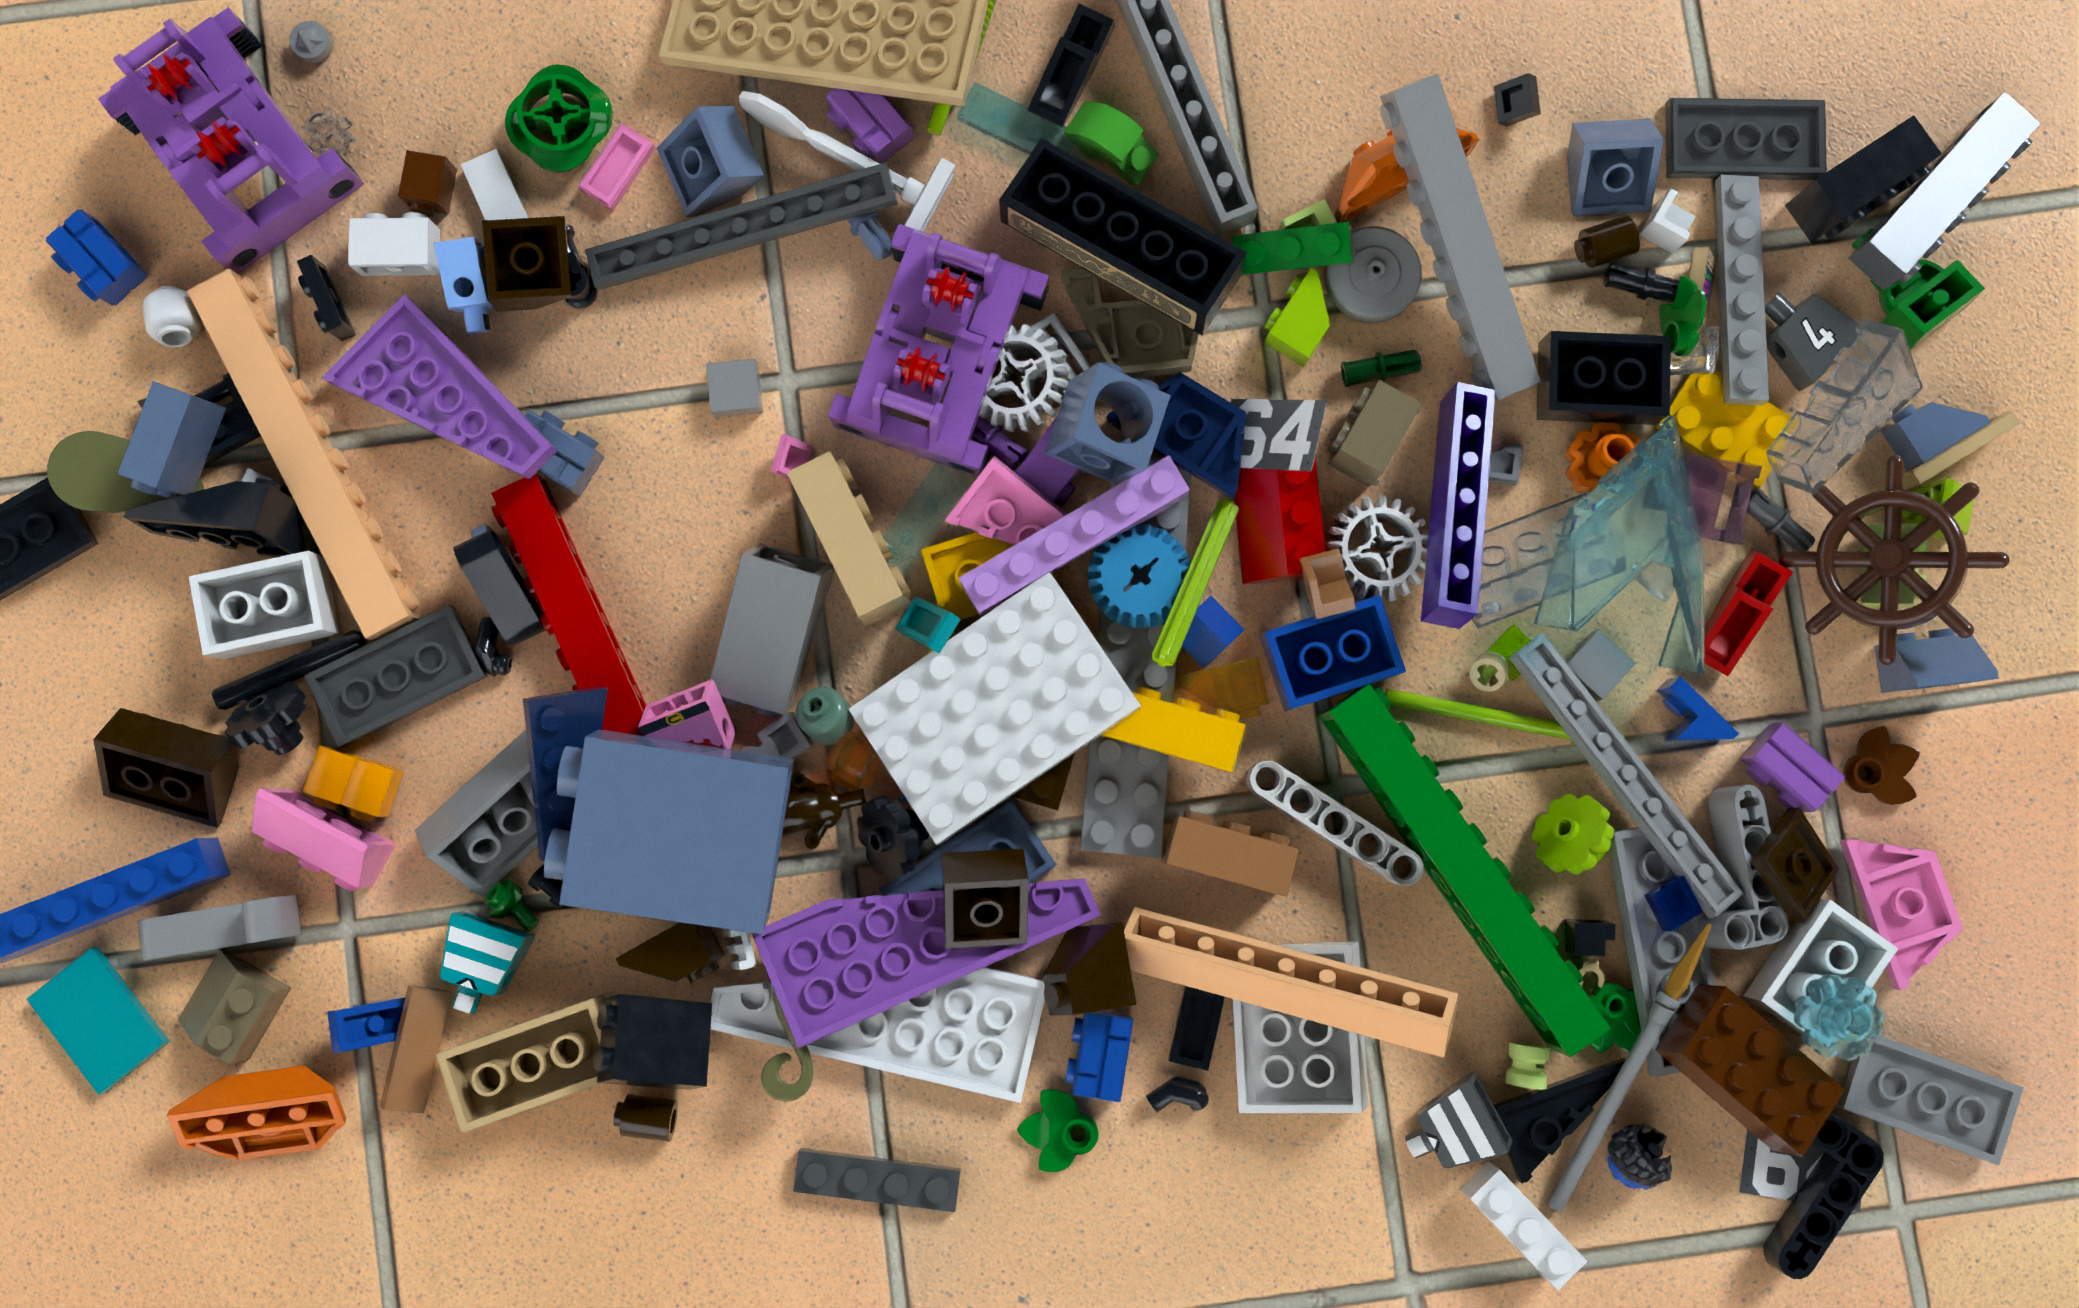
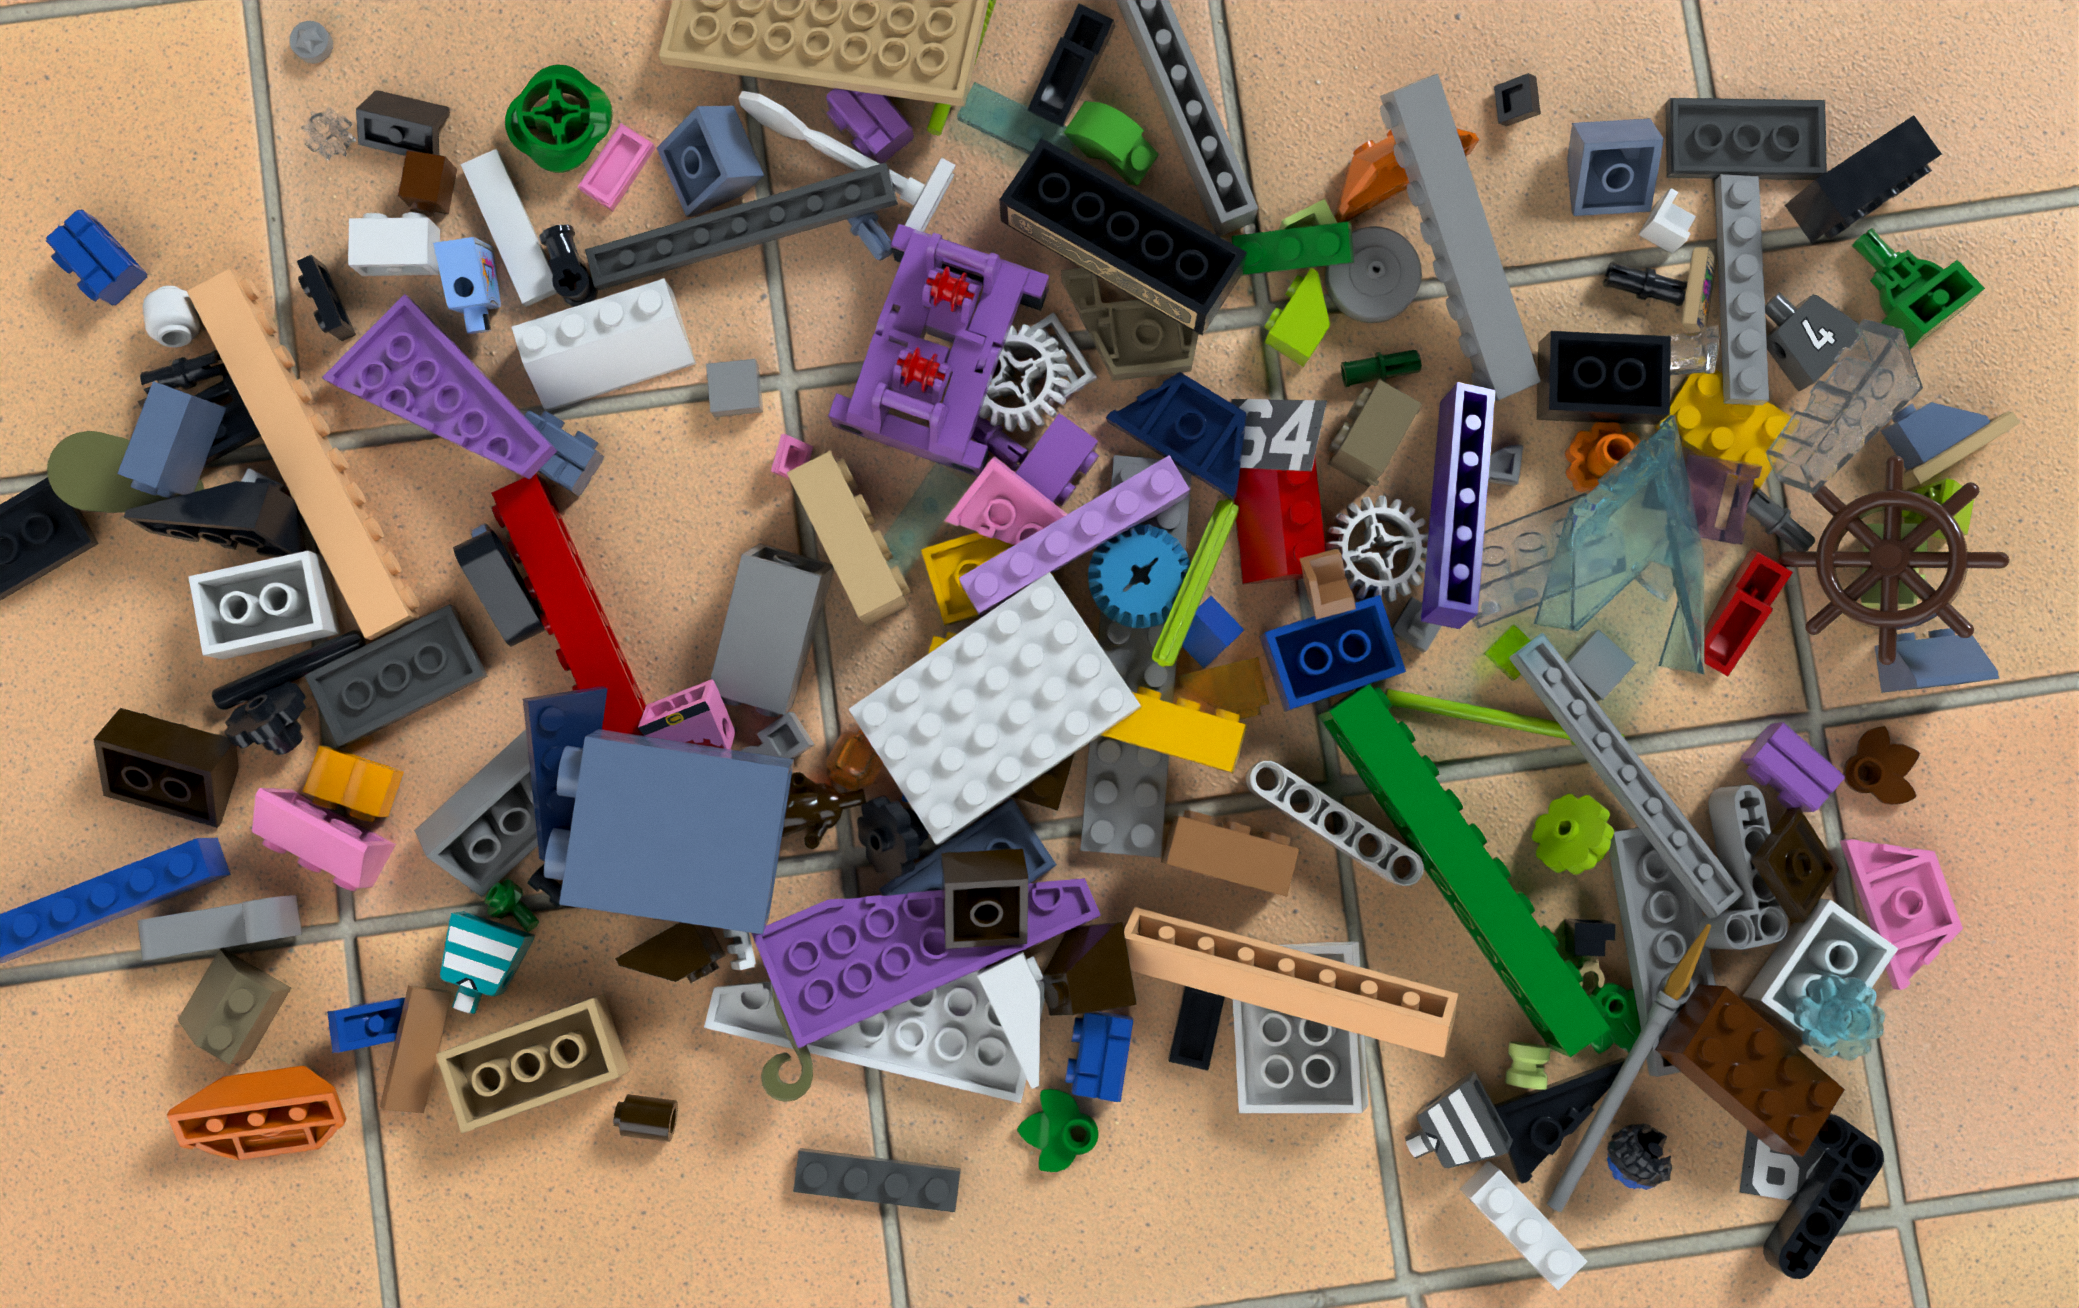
teal tile [26,947,170,1095] -> none
medium lavender container [98,7,364,274] -> none
black arm [475,617,512,677] -> none
dark brown slope [482,216,572,312] -> none
black brick [593,994,712,1090] -> none
sand green head [796,686,854,746] -> none
teal tile [895,596,961,653] -> none
sand blue brick [1044,362,1171,485] -> none
black arm [1146,1076,1209,1113] -> none
tan bush [1470,652,1510,692] -> none
dark brown brick [1574,215,1640,268] -> none
clear blue plate [1644,876,1703,932] -> none
blue slope [1657,676,1739,741] -> none
green plate [1659,276,1706,356] -> none
light grey plate [1837,1030,2024,1165] -> none
brick [1848,92,2040,291] -> none
none -> black pin [140,350,228,394]
none -> black panel [356,90,450,156]
none -> white slope [512,279,696,412]
none -> white slope [977,951,1044,1089]
none -> light grey tile [1392,597,1441,653]

